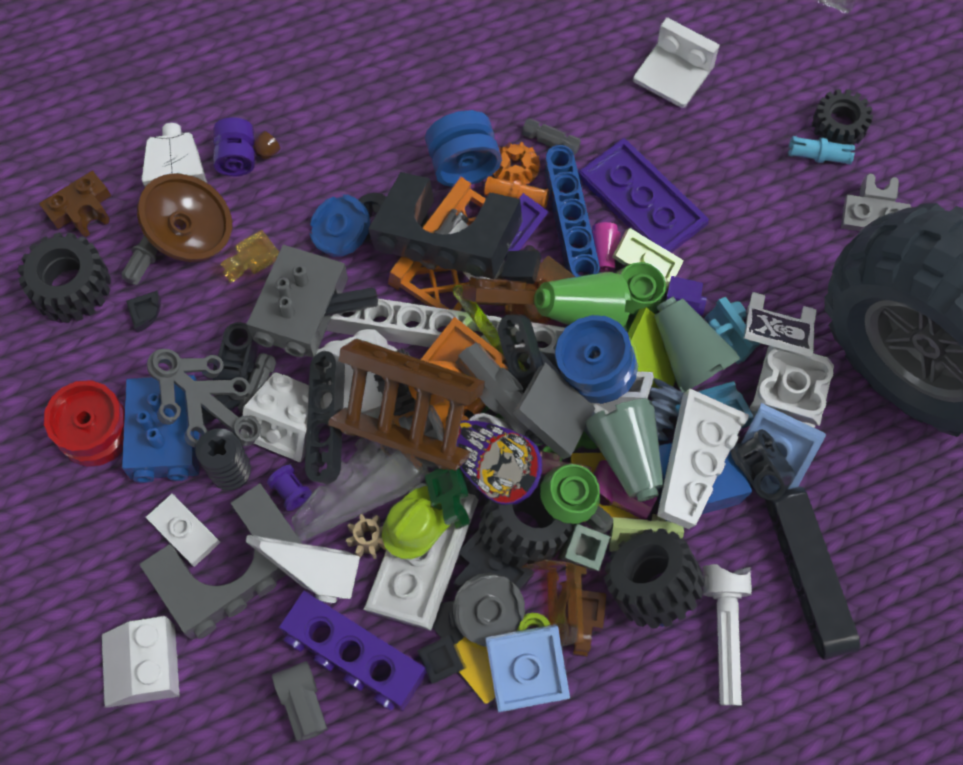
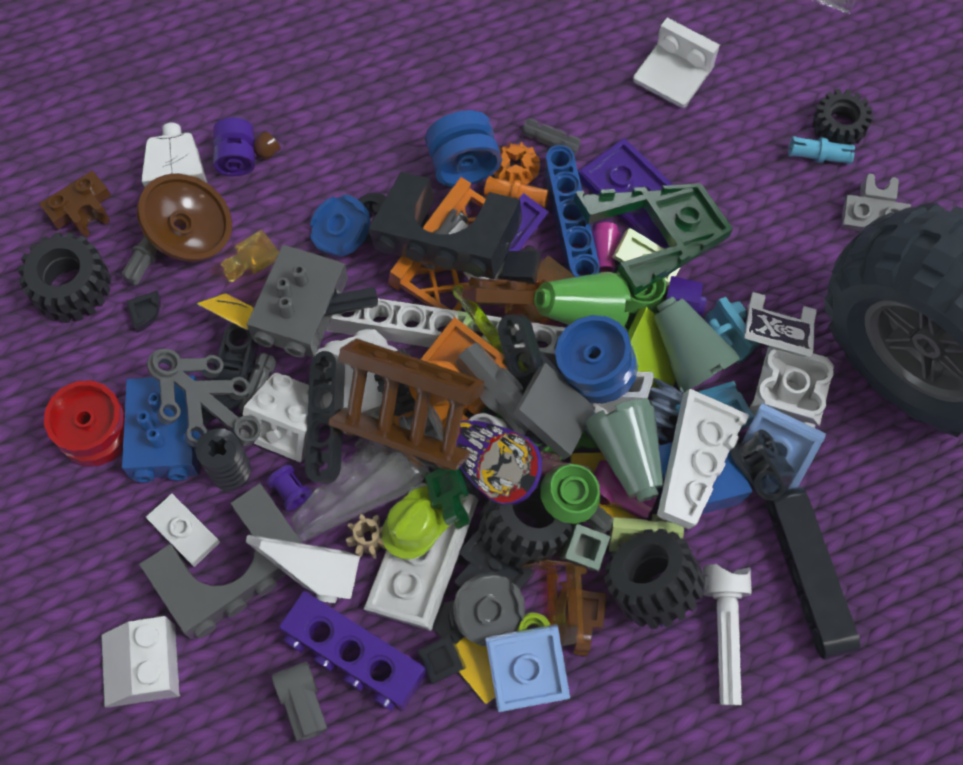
none -> yellow sticker [197,294,254,330]
none -> dark green wing [574,183,733,296]

